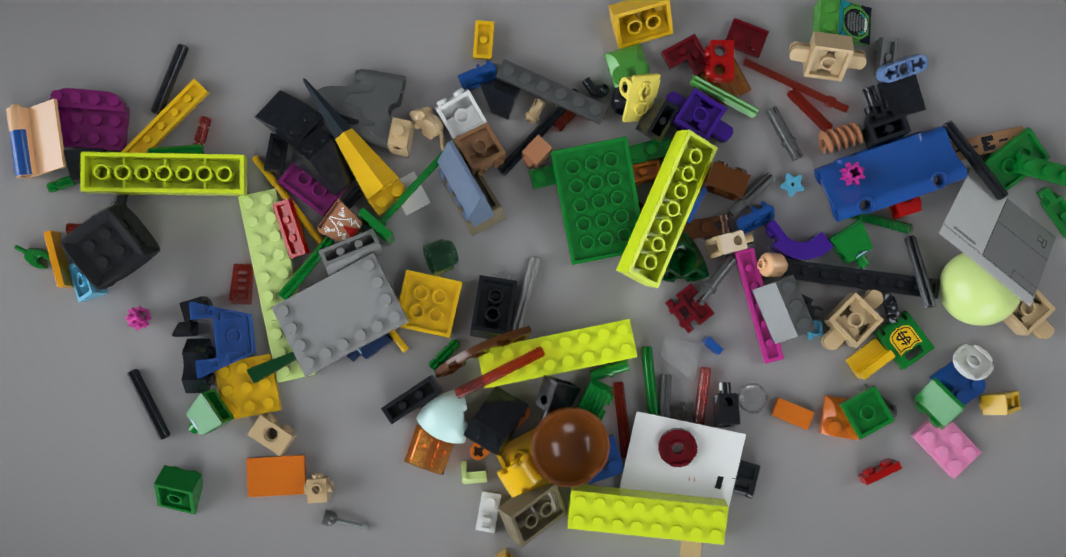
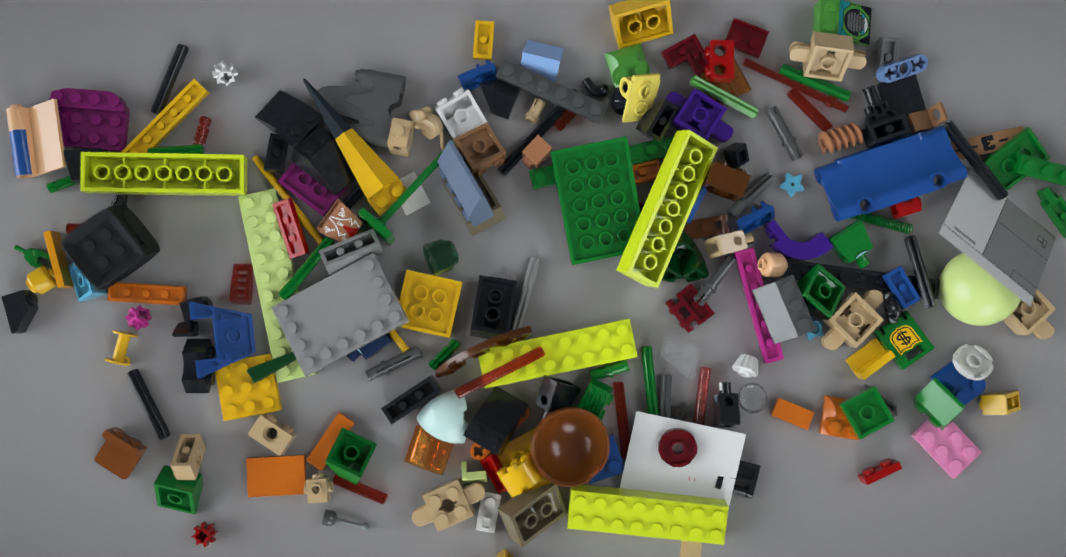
torso [187,389,235,435] -> none
blue tile [701,336,724,355] -> none
dark pink gear [839,162,865,186] -> none
none -> black slope [1,290,39,334]
none -> yellow head [25,266,57,294]
none -> dark orange bracket [94,427,148,480]
none -> yellow piece [104,330,139,366]
none -> orange tile [107,282,187,305]
none -> tan brick [170,434,206,480]
none -> red gear [191,521,218,547]
none -> white gear [212,61,238,86]
none -> orange tile [306,412,356,471]
none -> green slope [325,427,377,485]
none -> clear red axle [333,474,388,504]
none -> dark grey pin [365,346,423,381]
none -> tan brick [412,476,485,532]
none -> red tile [480,453,507,494]
none -> light blue slope [520,40,564,82]
none -> black slope [723,143,749,168]
none -> white piece [732,354,758,378]
none -> green axle [779,64,851,102]
none -> green slope [797,264,846,318]
none -> blue plate [882,266,921,309]
none -> medium nougat bracket [907,102,948,132]

